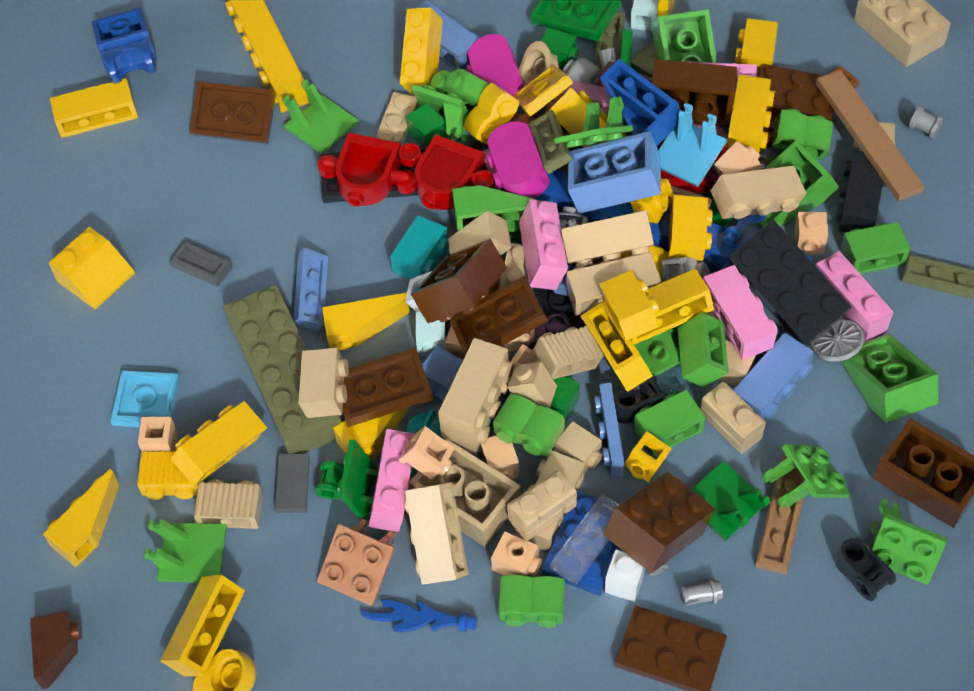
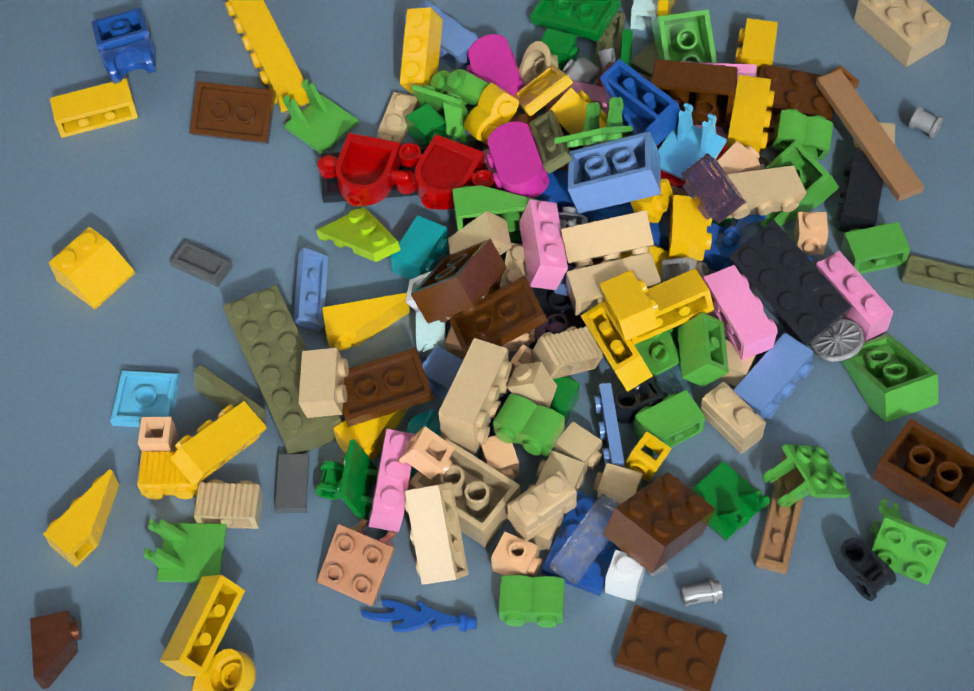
none -> olive tile [193,365,266,425]
none -> lime wing [316,207,401,262]
none -> tan brick [593,463,642,506]
none -> clear purple brick [681,153,746,223]

